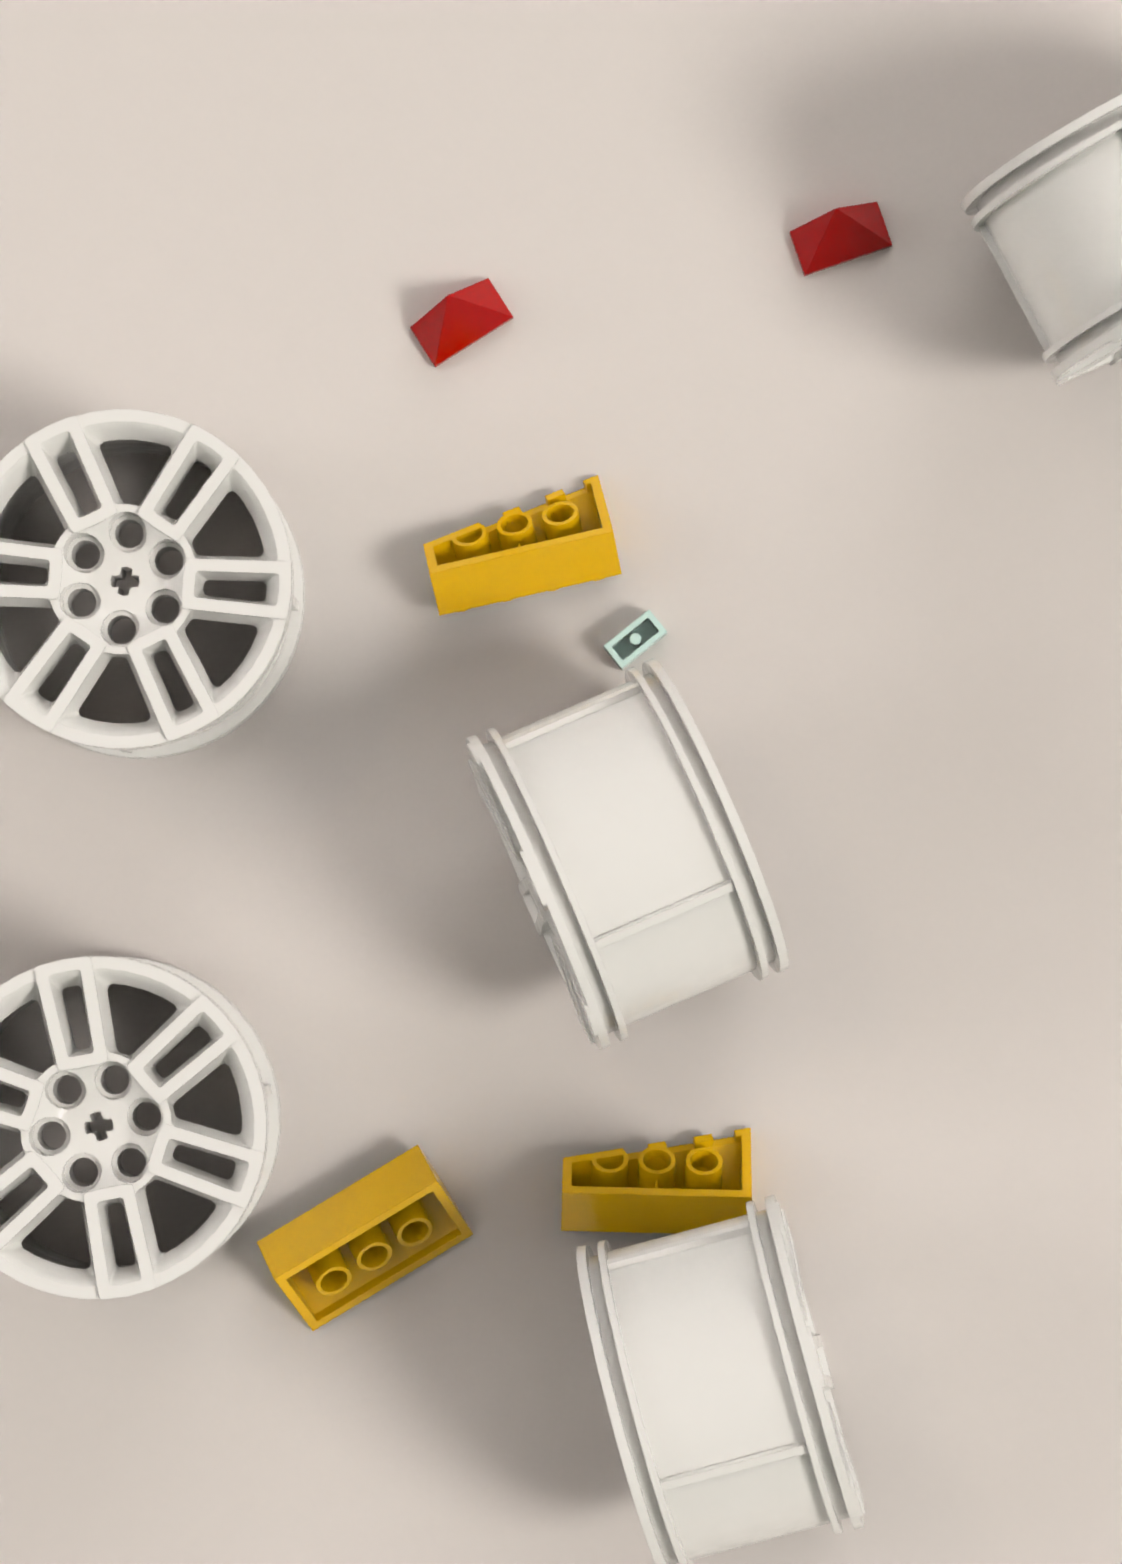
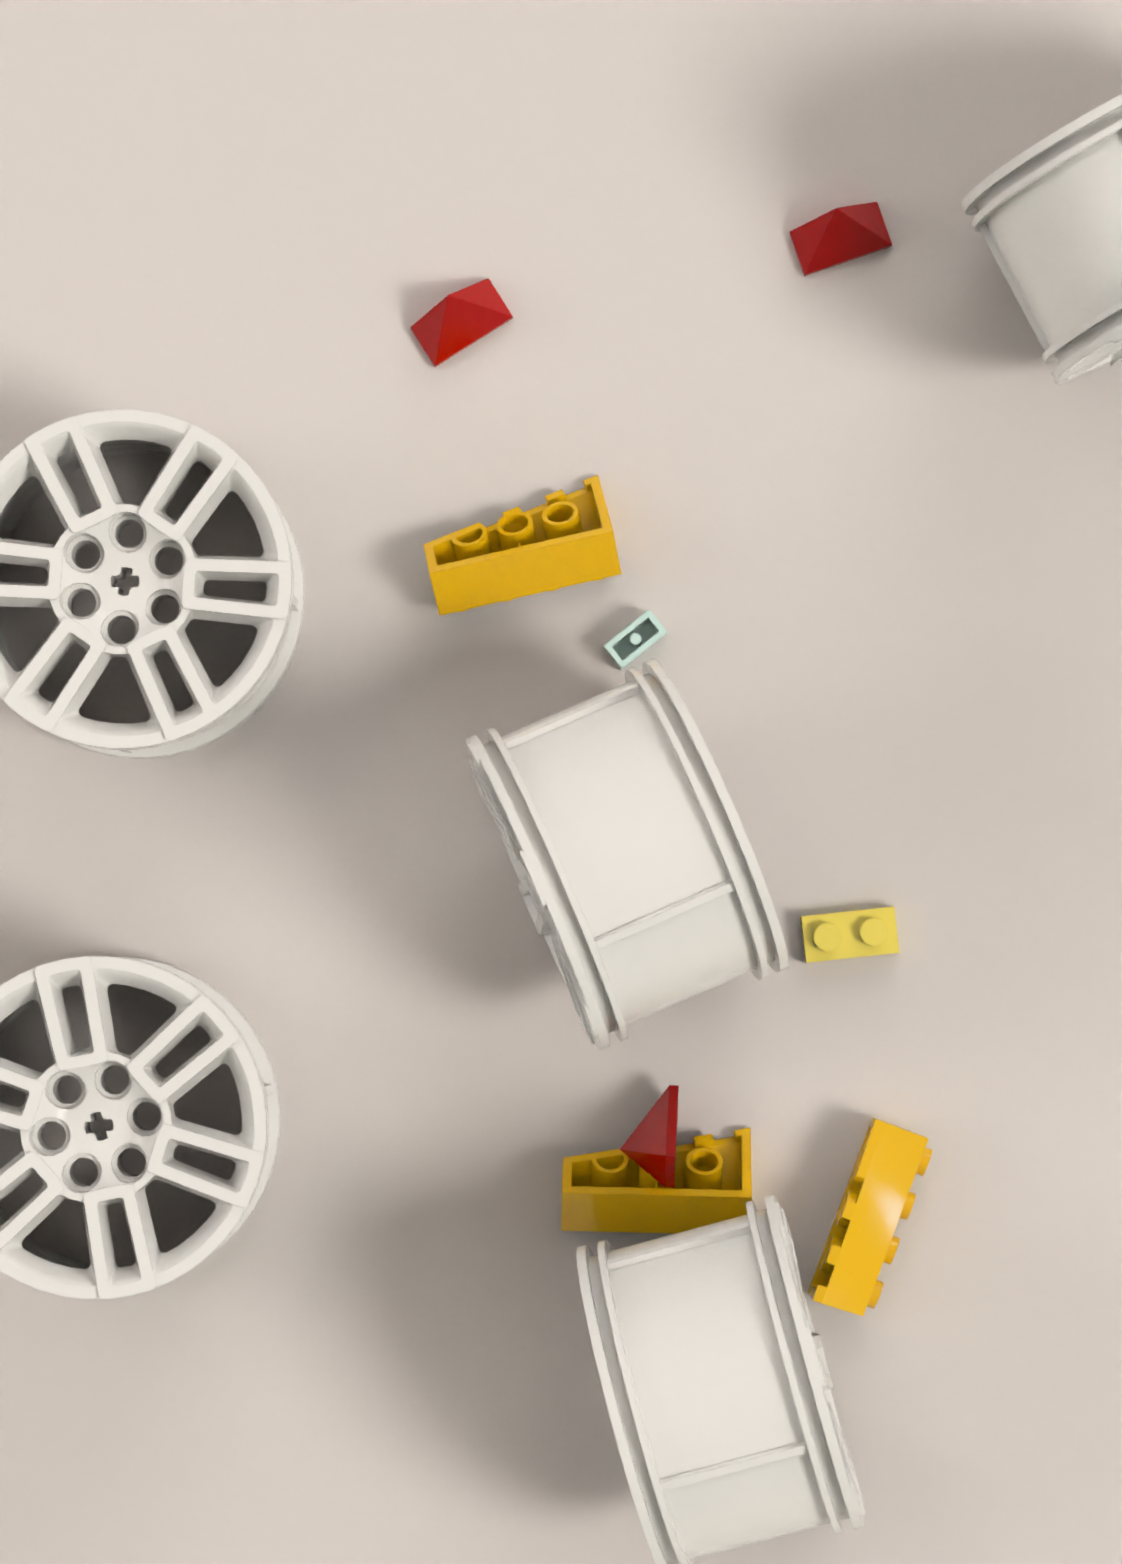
yellow slope [257,1145,473,1331] -> none
none -> red slope [620,1085,679,1188]
none -> light yellow plate [800,906,899,963]
none -> yellow wedge [807,1117,932,1316]

